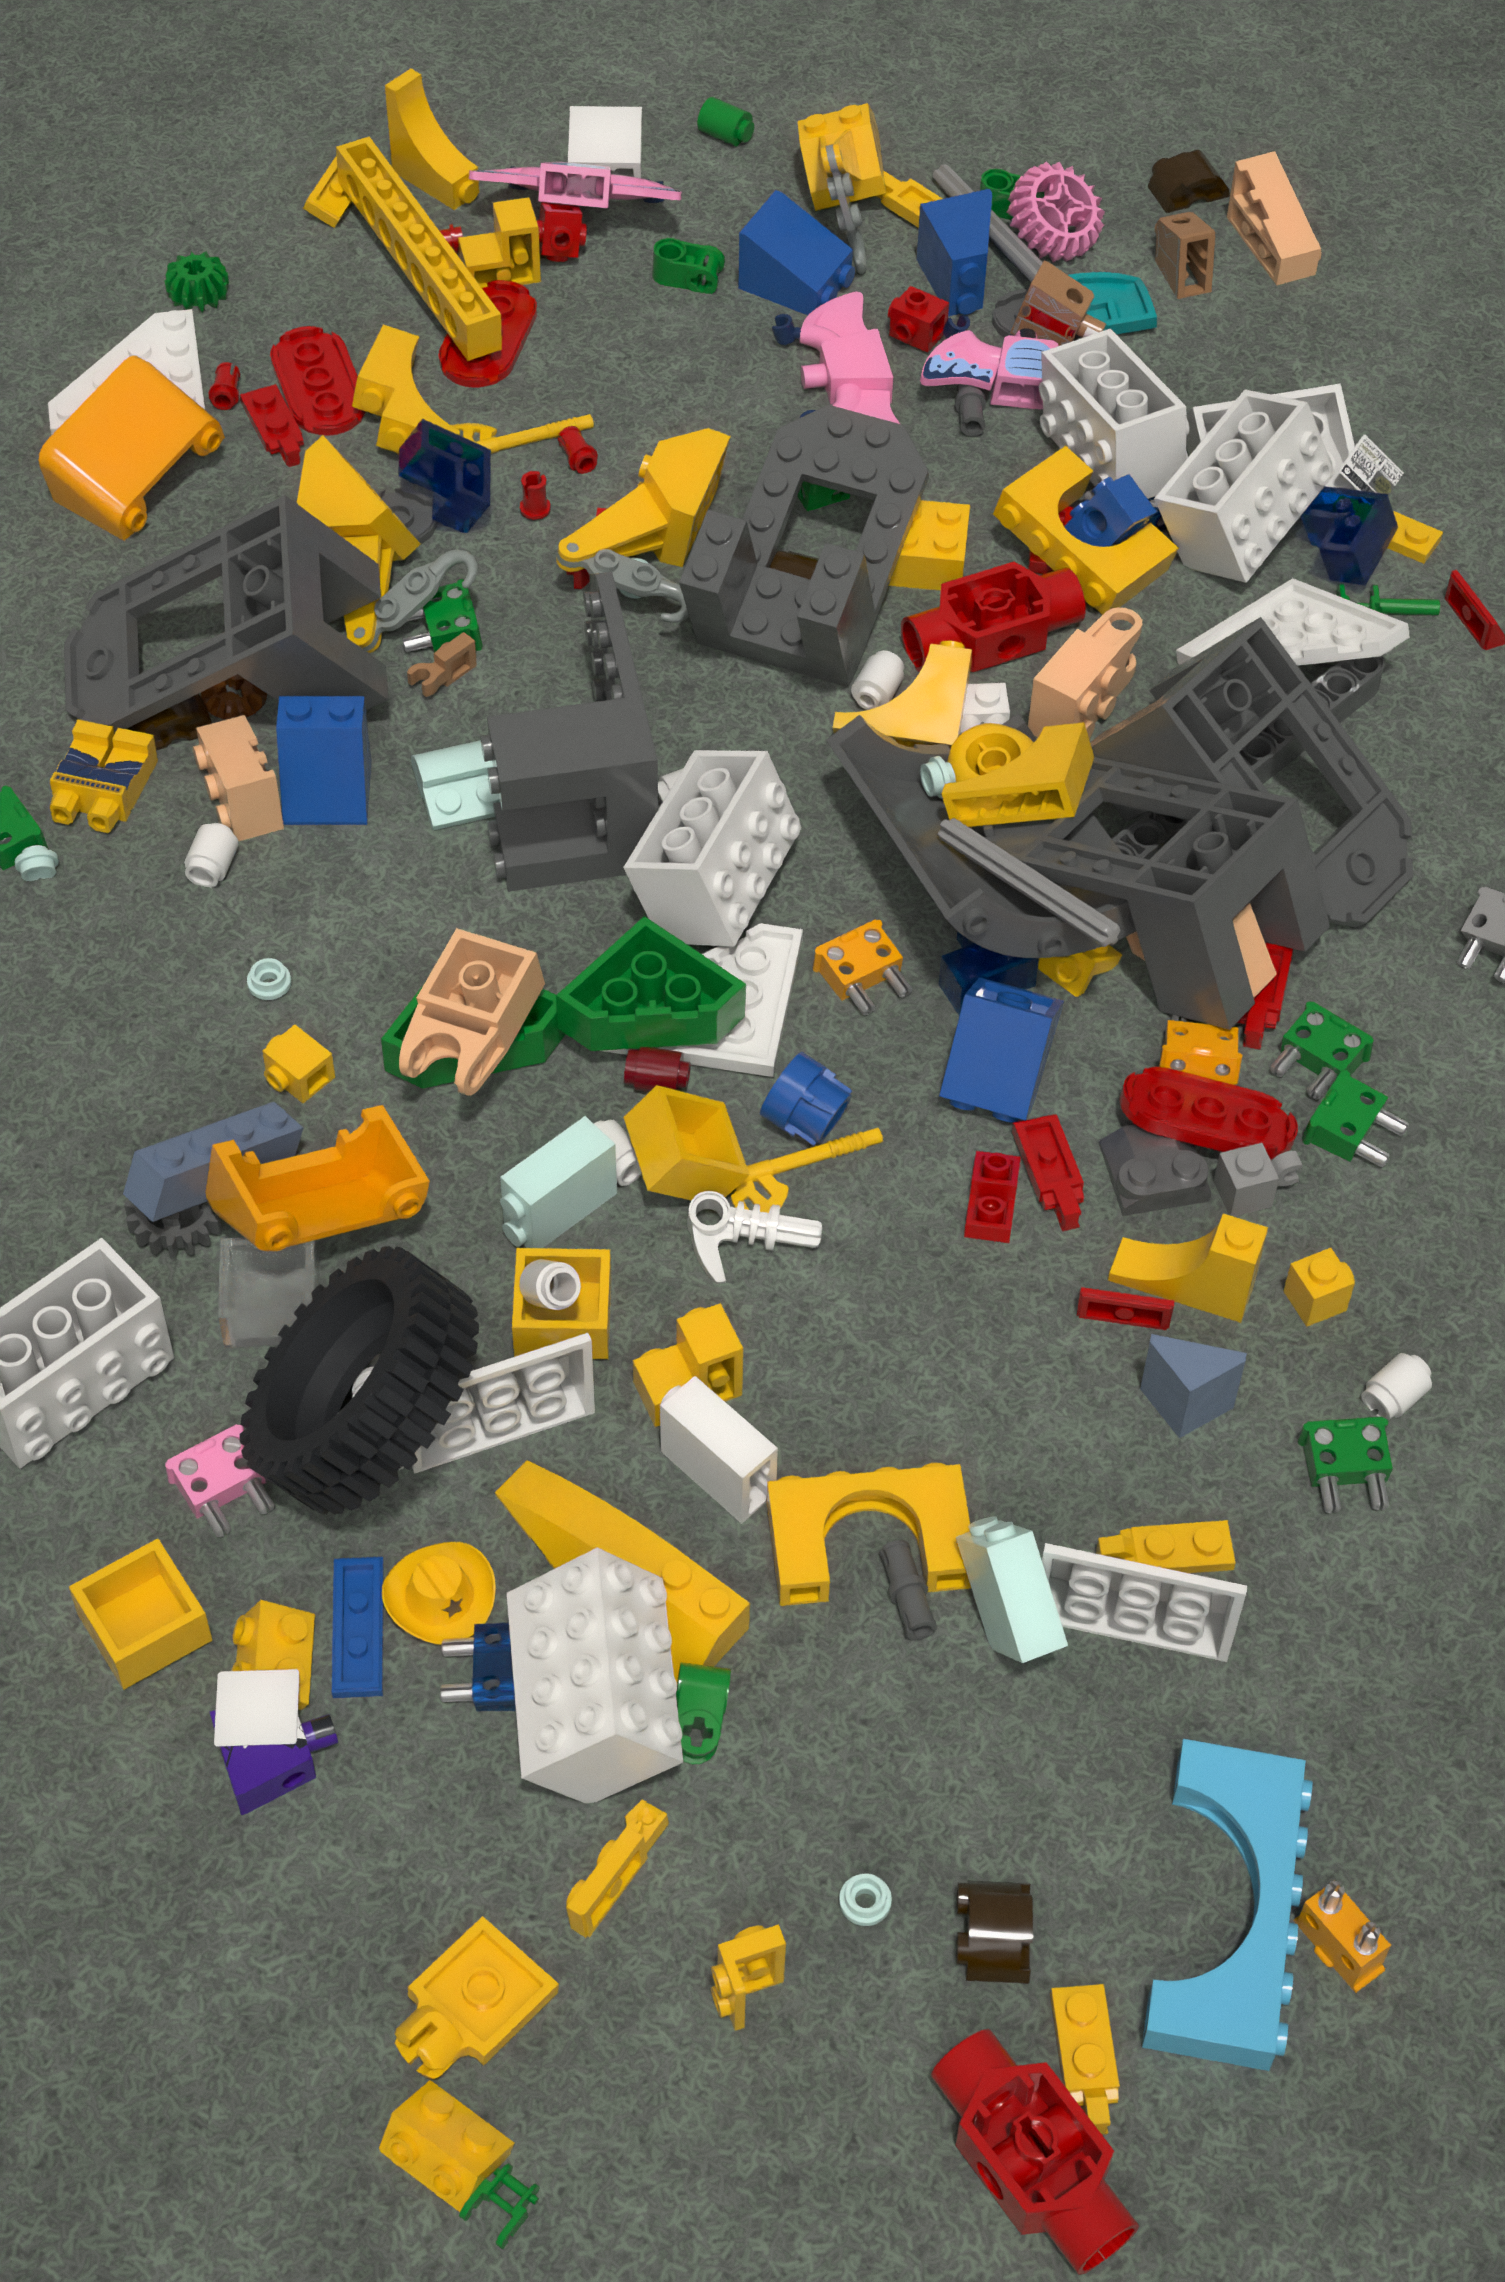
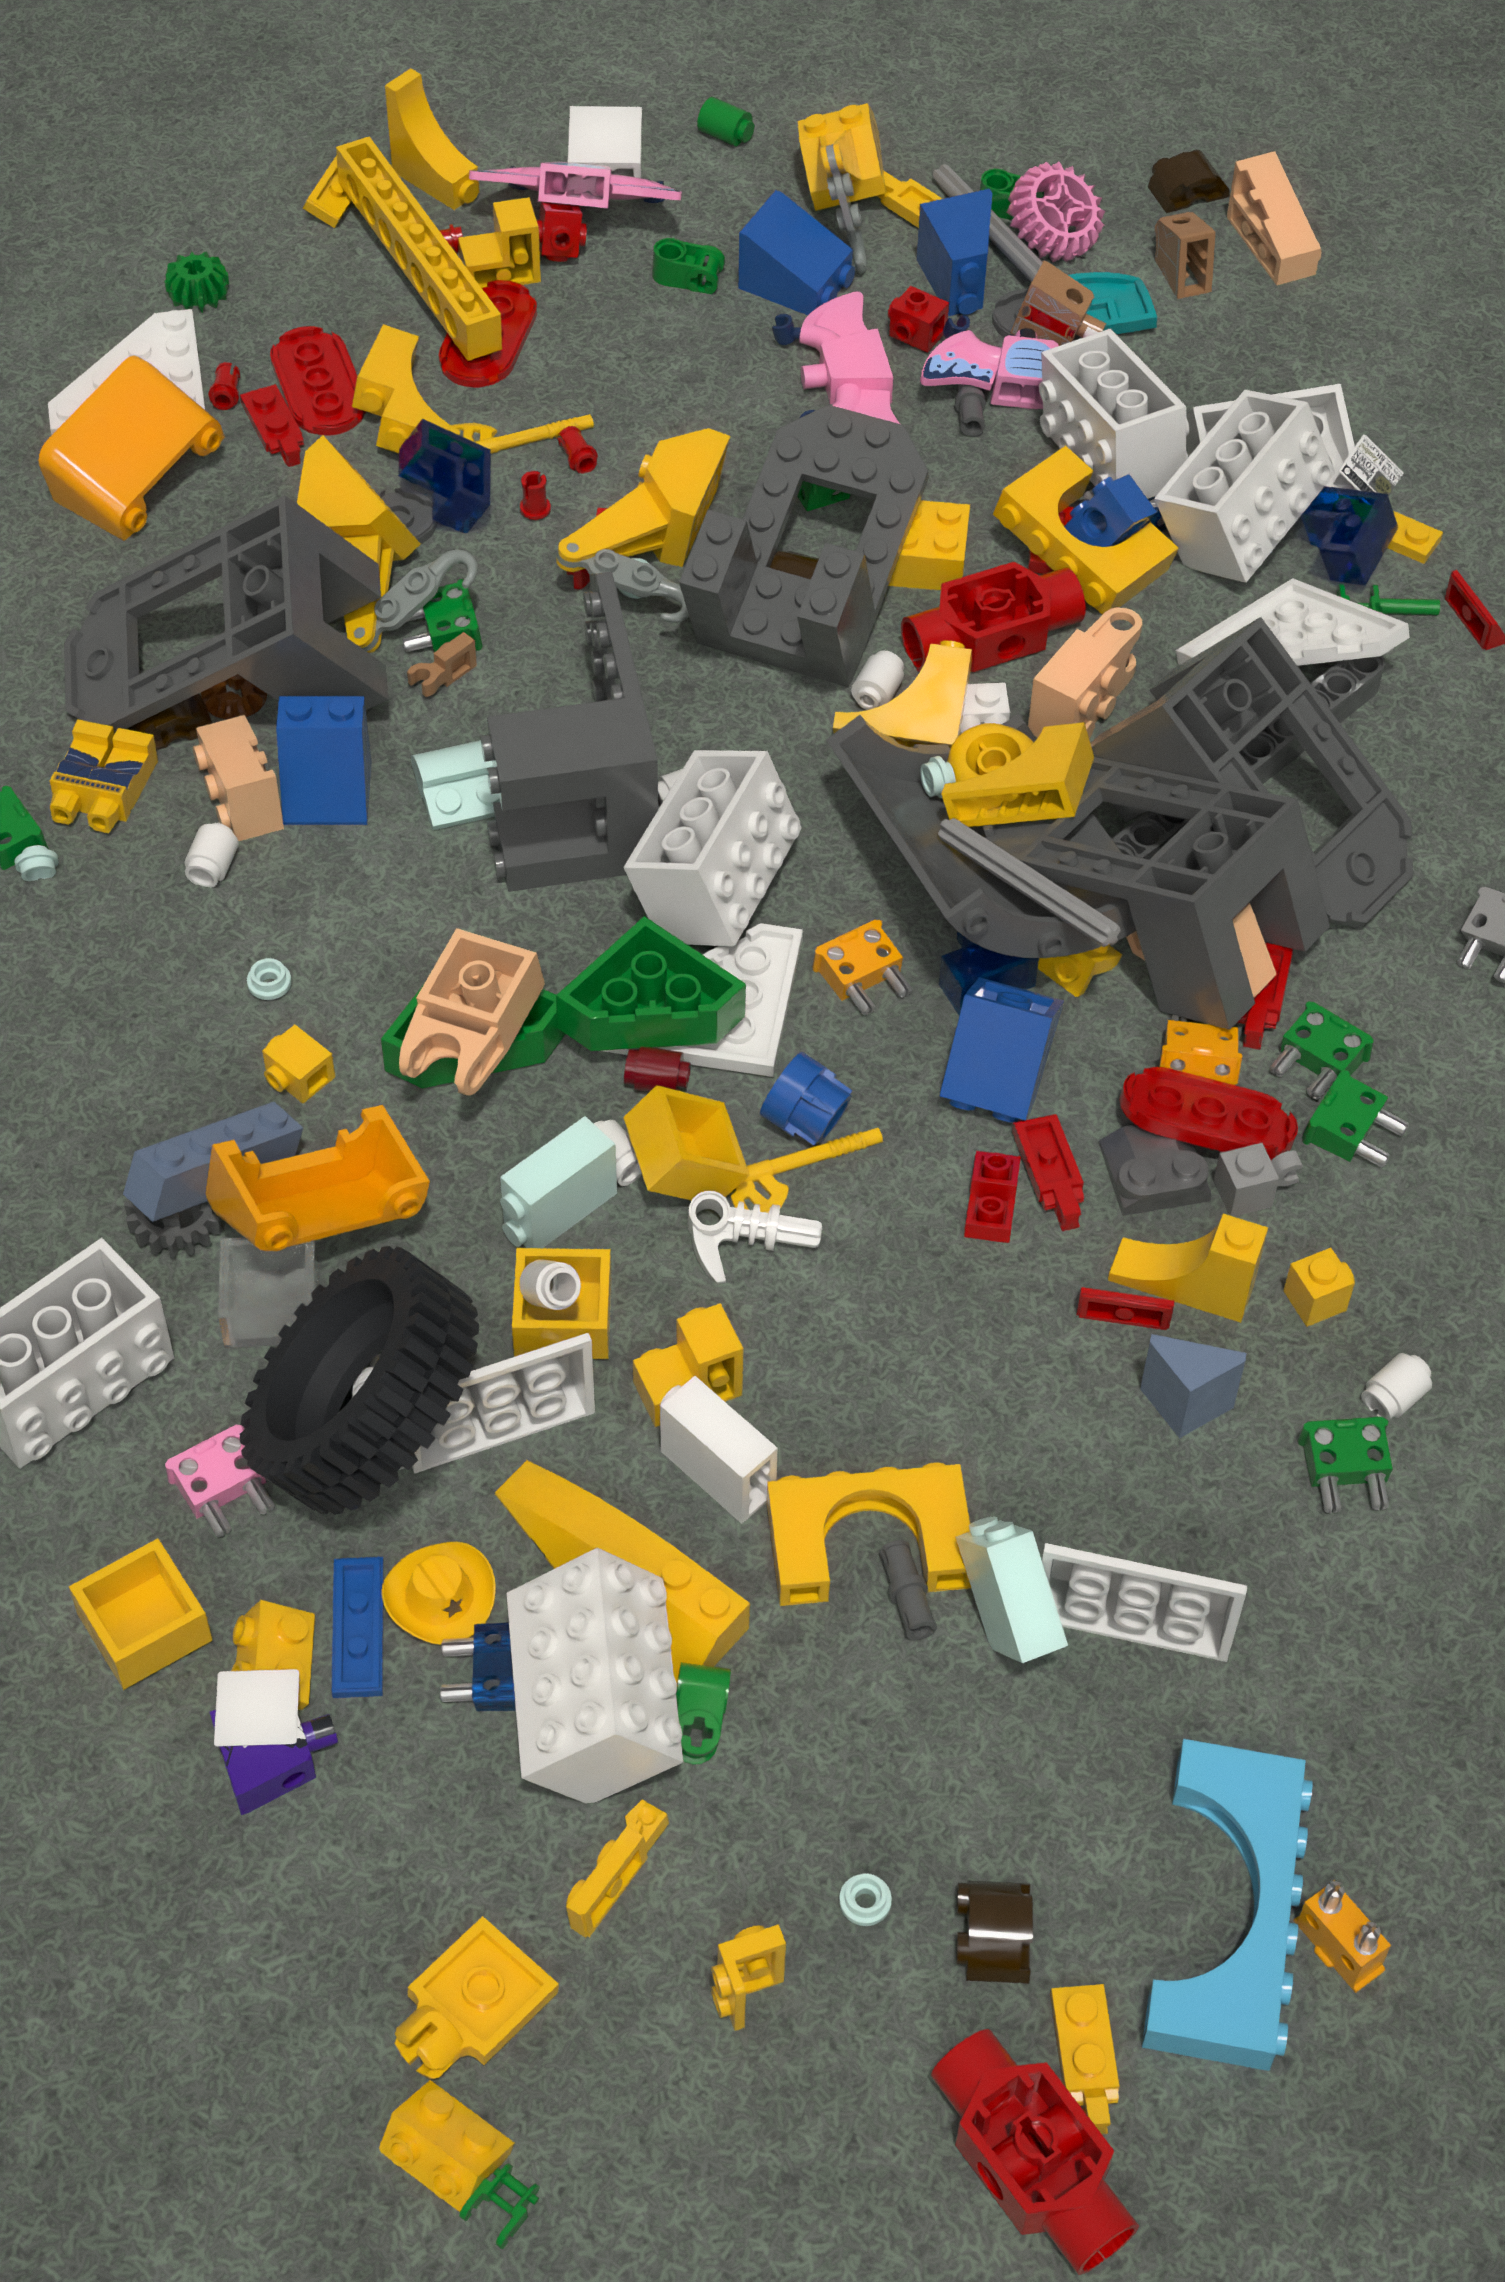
yellow hinge [1096,1520,1236,1573] -> none

